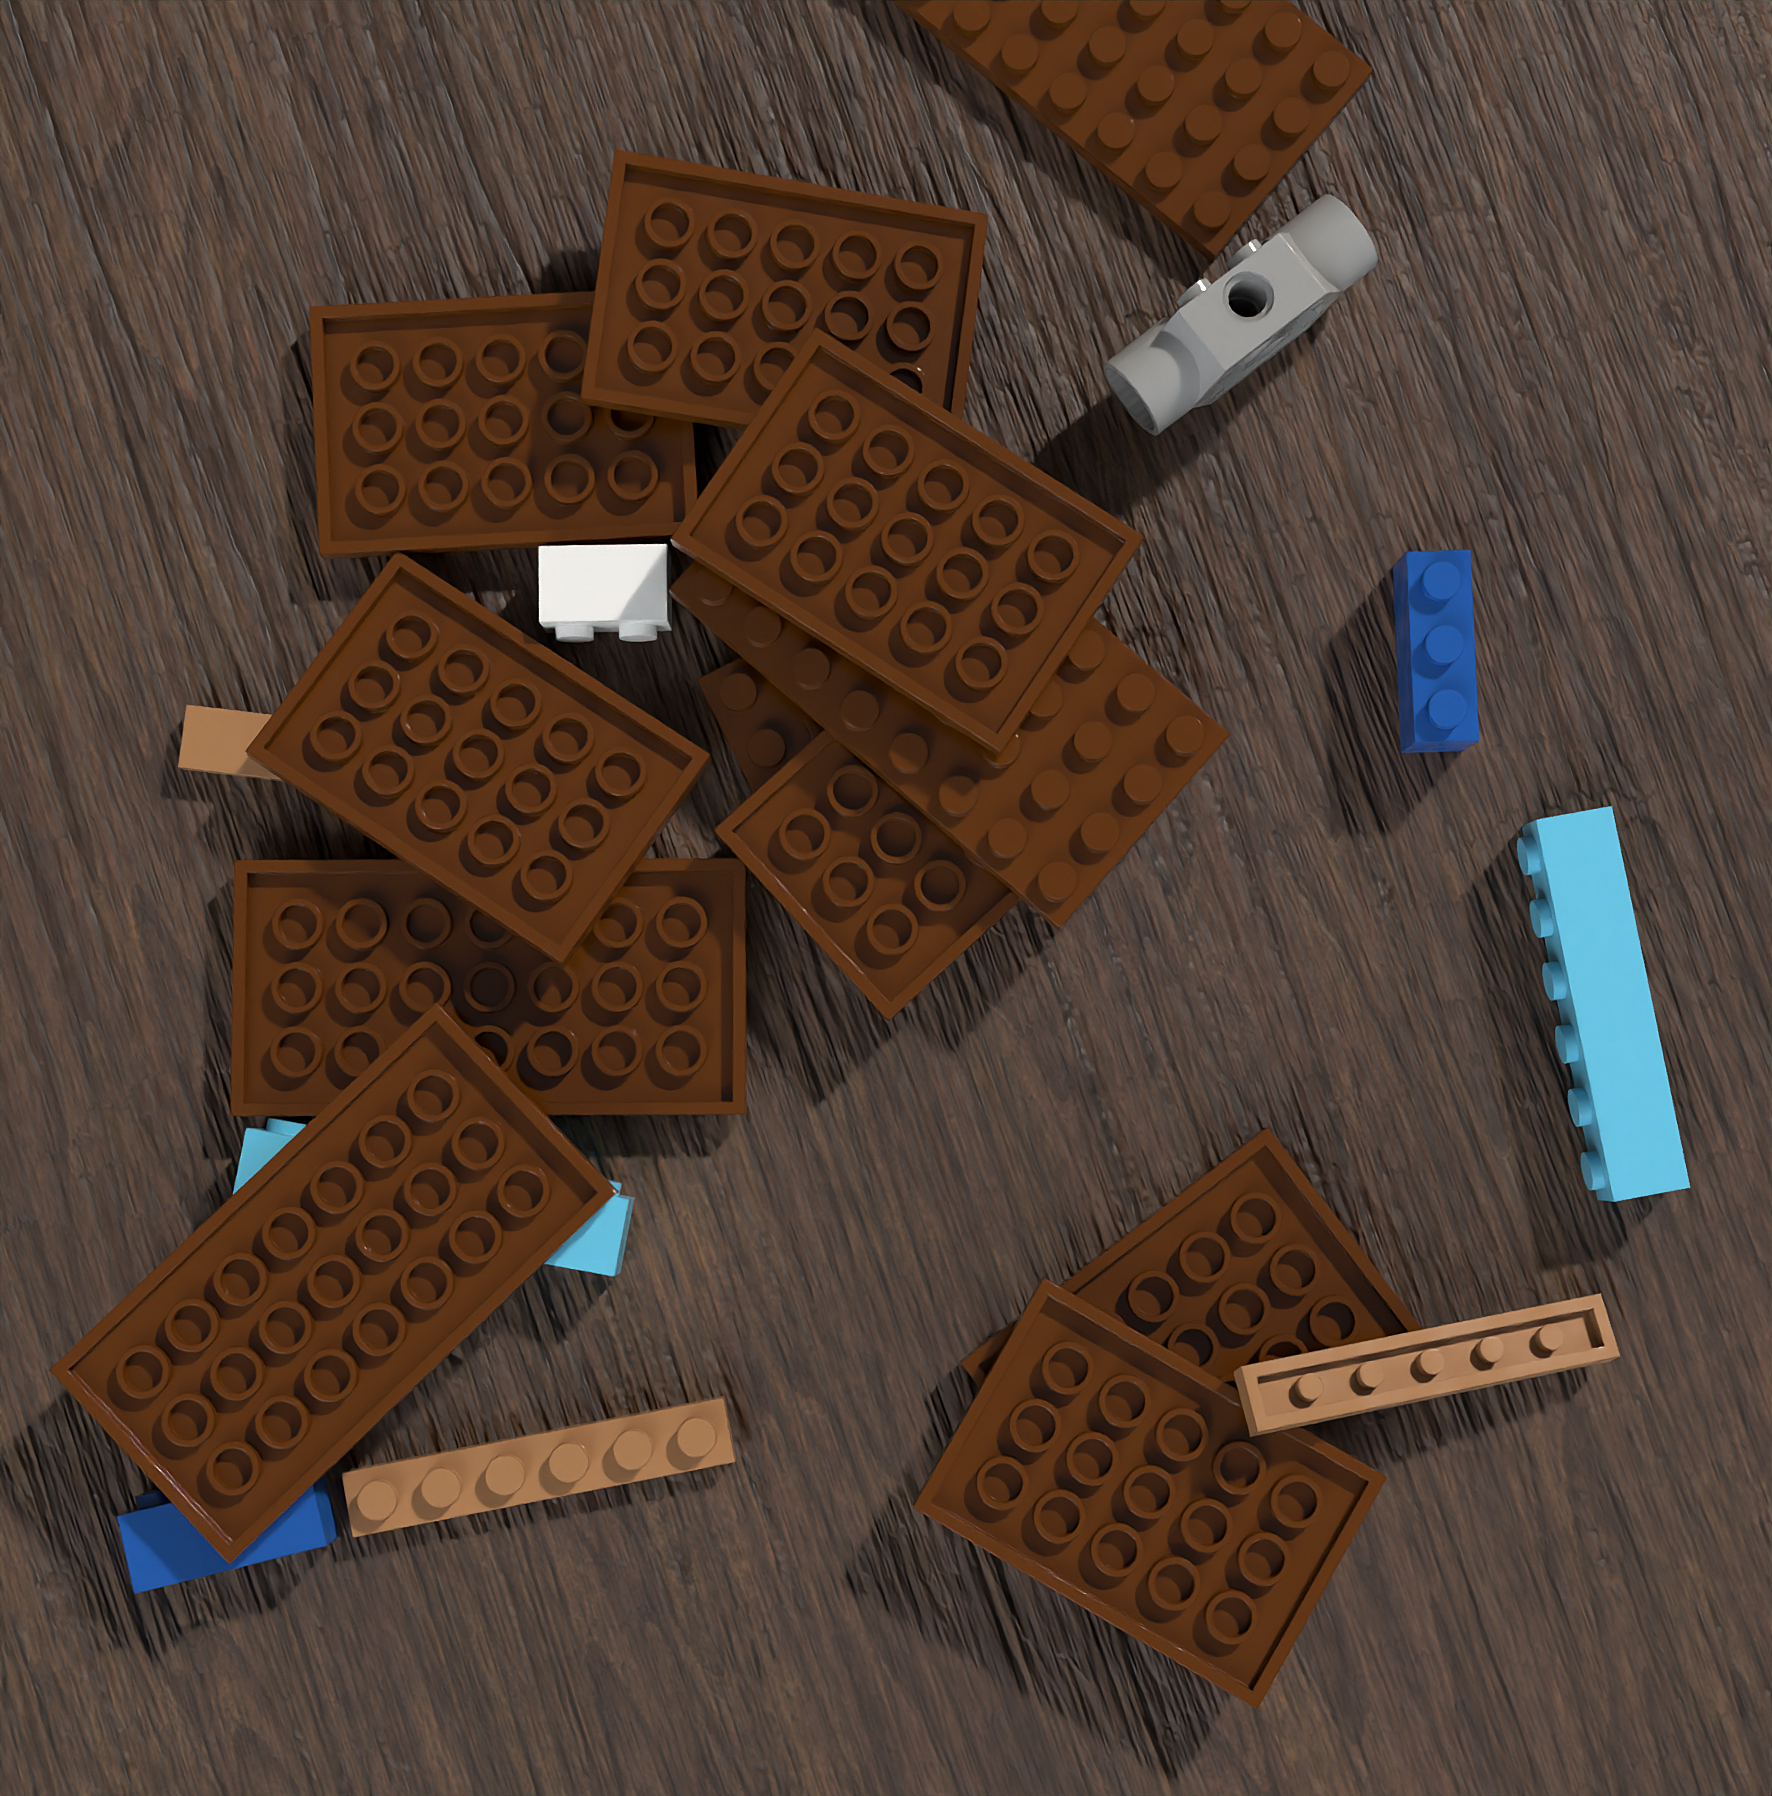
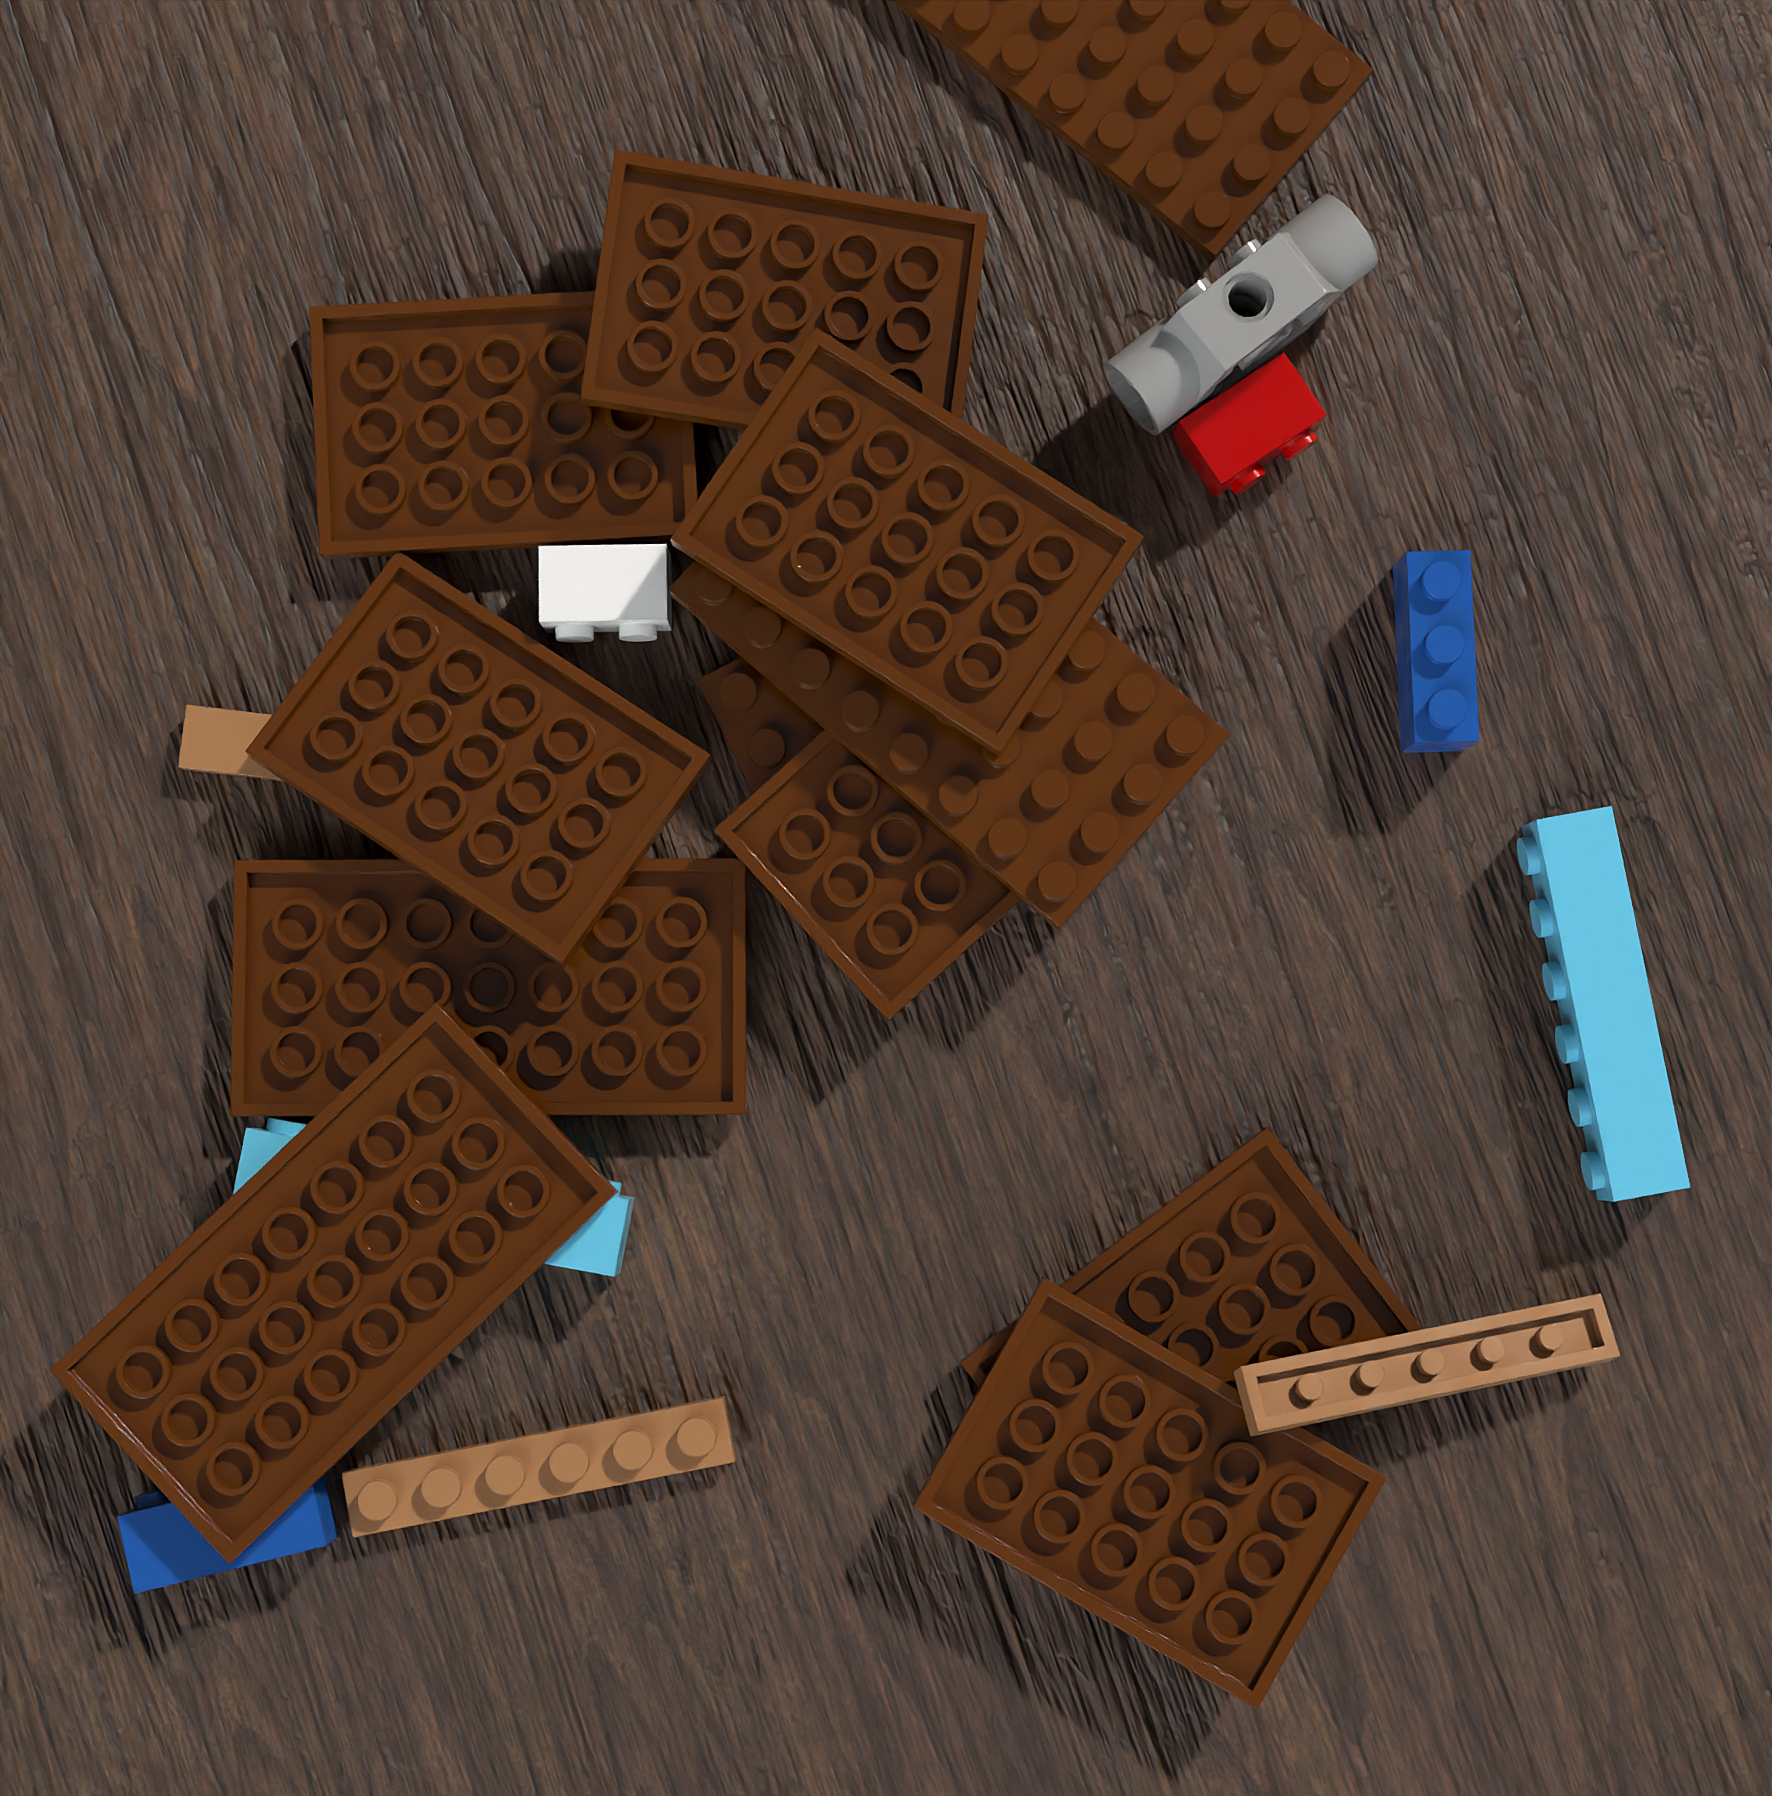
none -> red brick [1172,352,1327,498]

